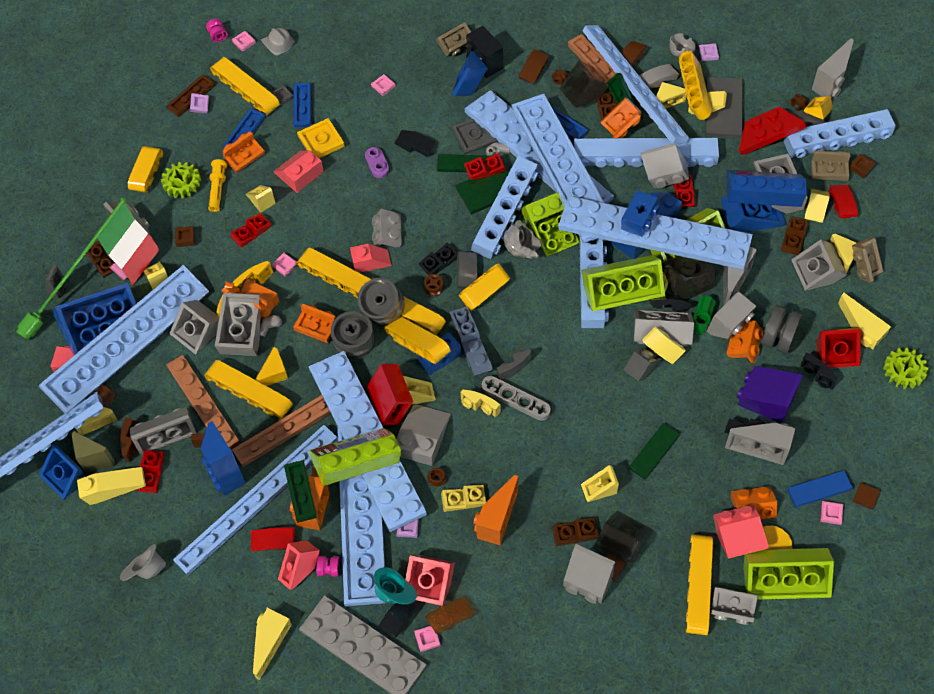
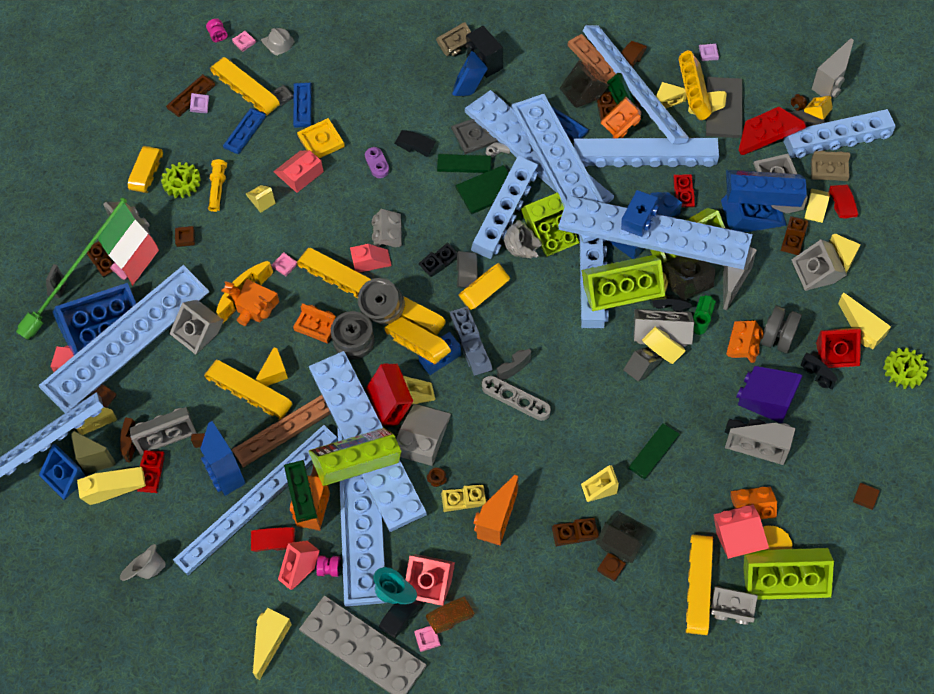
light yellow slope [144,262,168,290] -> none
nougat plate [166,355,240,449] -> none
light grey slope [215,293,261,356] -> none
orange bracket [223,131,265,173] -> none
red slope [230,212,271,248] -> none
light grey arm [260,315,282,337] -> none
bright pink tile [371,74,396,96] -> none
lavender tile [397,519,419,538] -> none
reddish brown wheel [425,274,444,296] -> none
light yellow slope [461,389,501,417] -> none
red slope [464,153,506,180] -> none
reddish brown slope [519,49,549,85] -> none
reddish brown plate [552,69,568,85] -> none
light grey slope [563,544,615,604] -> none
light grey slope [639,64,679,88] -> none
light grey slope [641,143,689,188] -> none
light grey hair [669,33,696,57] -> none
light grey slope [706,291,756,339] -> none
blue tile [787,471,853,508] -> none
bright pink tile [820,501,843,525] -> none
reddish brown plate [849,154,875,178] -> none
dark tan bracket [852,237,883,283] -> none

